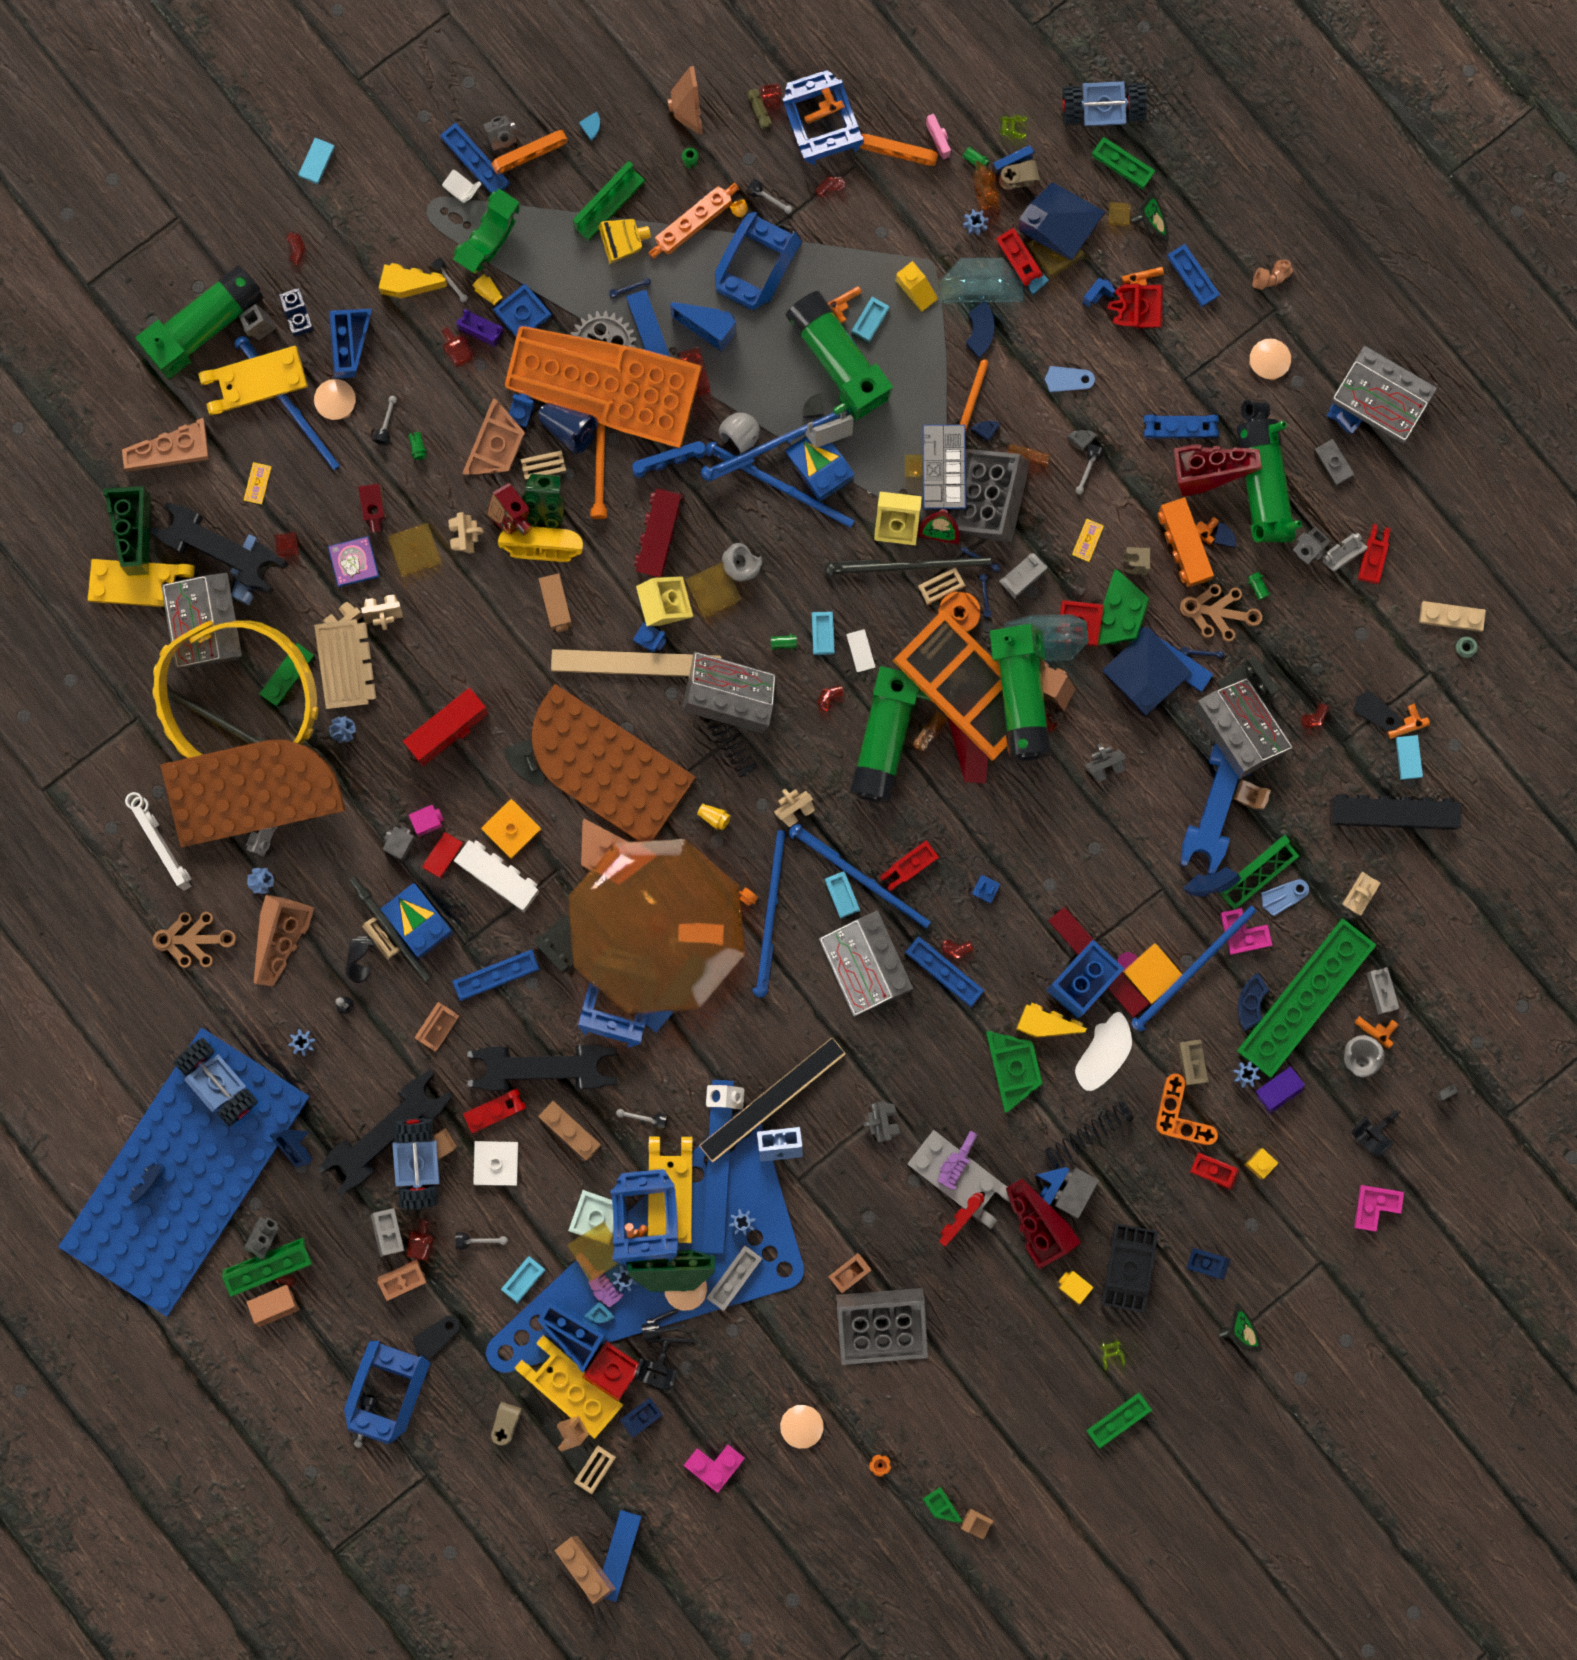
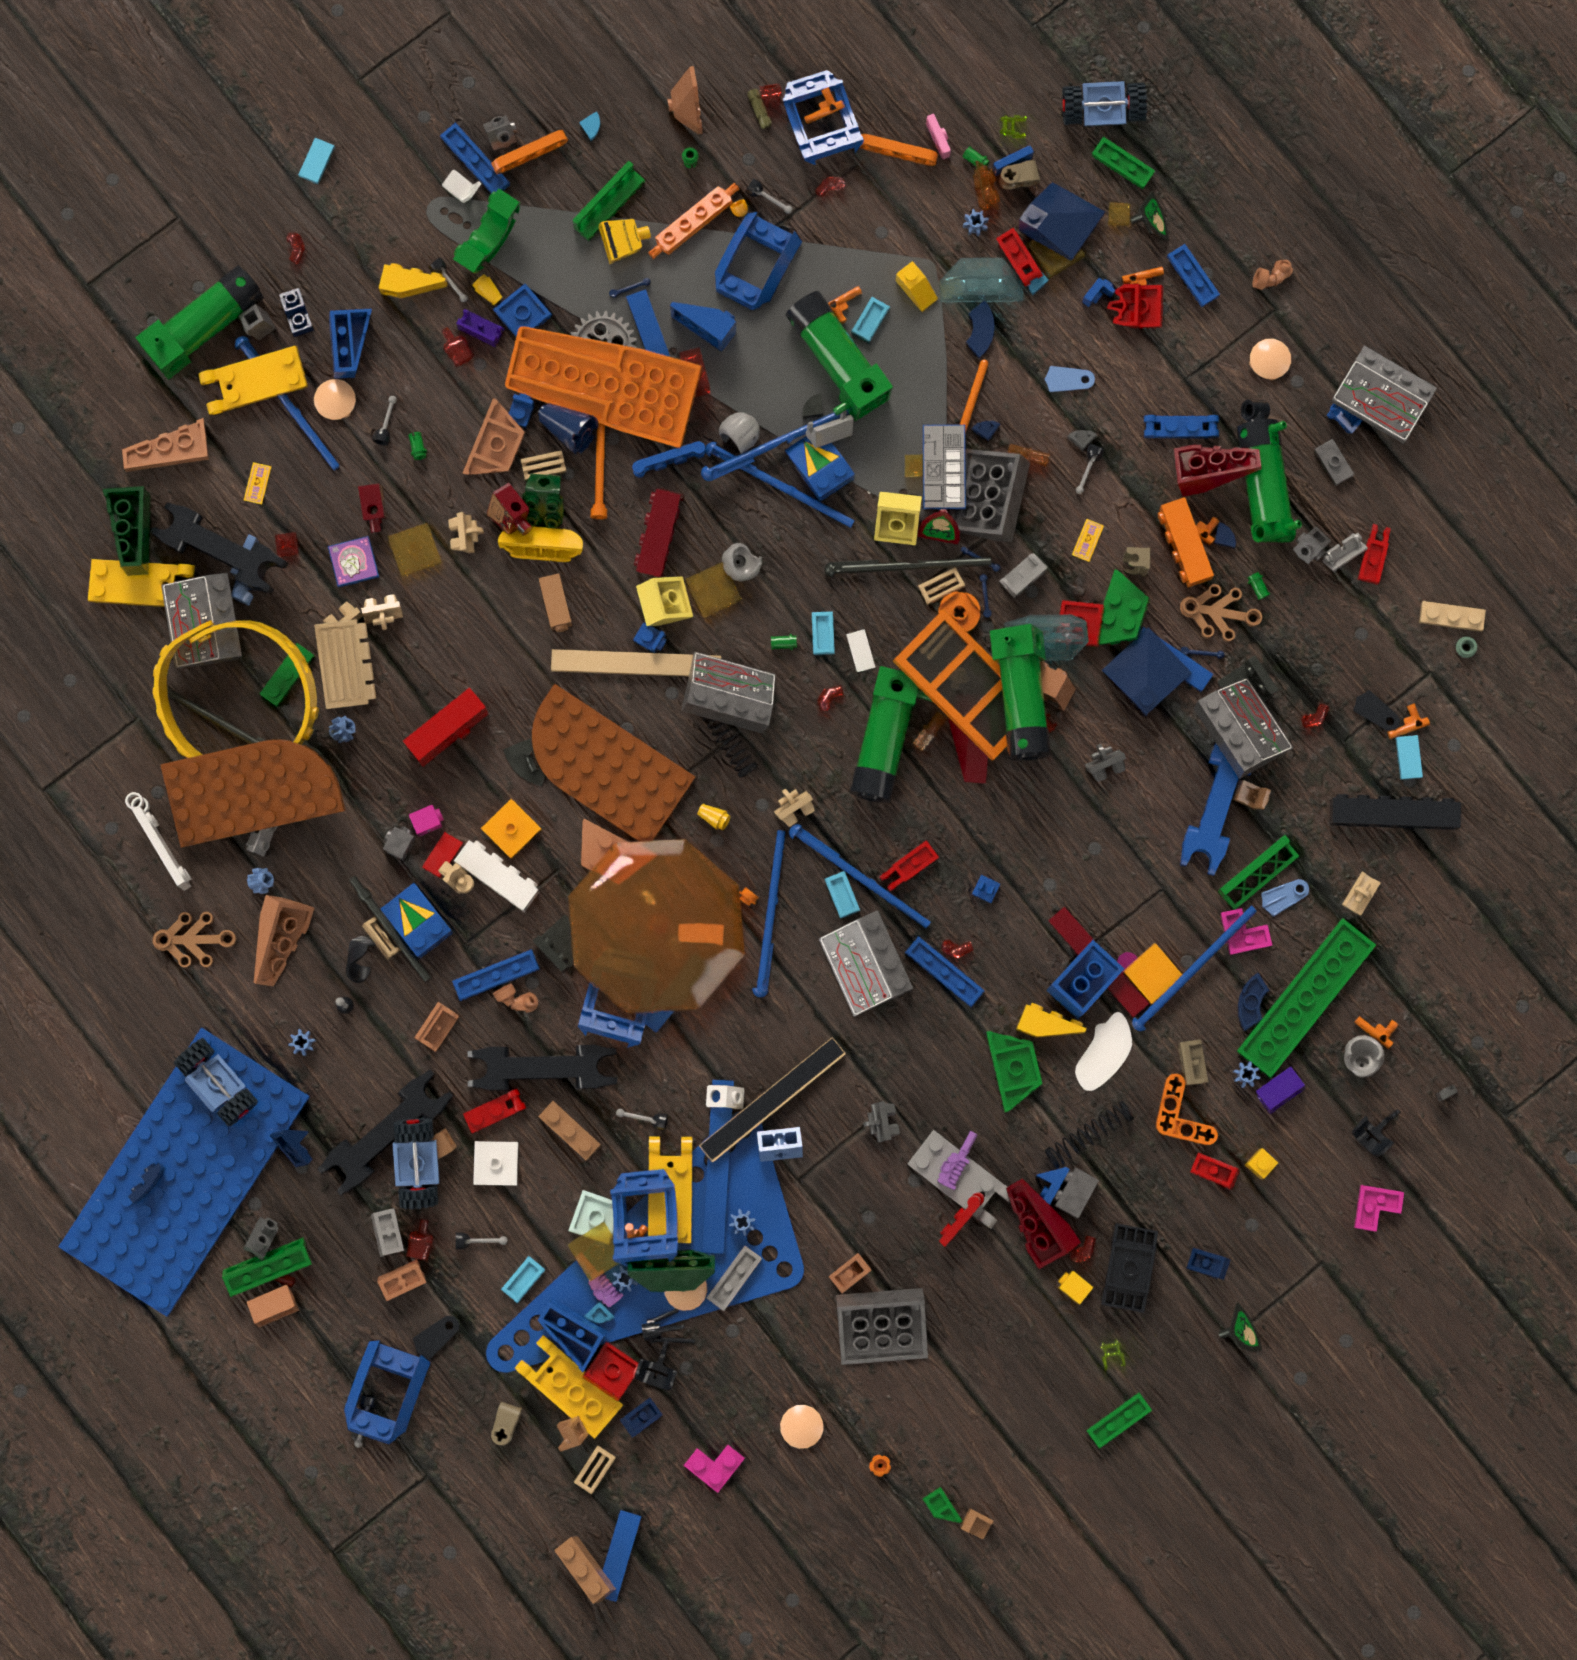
dark blue tile [1183,867,1241,897] -> none
light grey hinge [1367,967,1400,1015] -> none
none -> tan hips [438,861,474,894]
none -> nougat arm [493,983,538,1013]
none -> clear red arm [1070,1236,1096,1263]

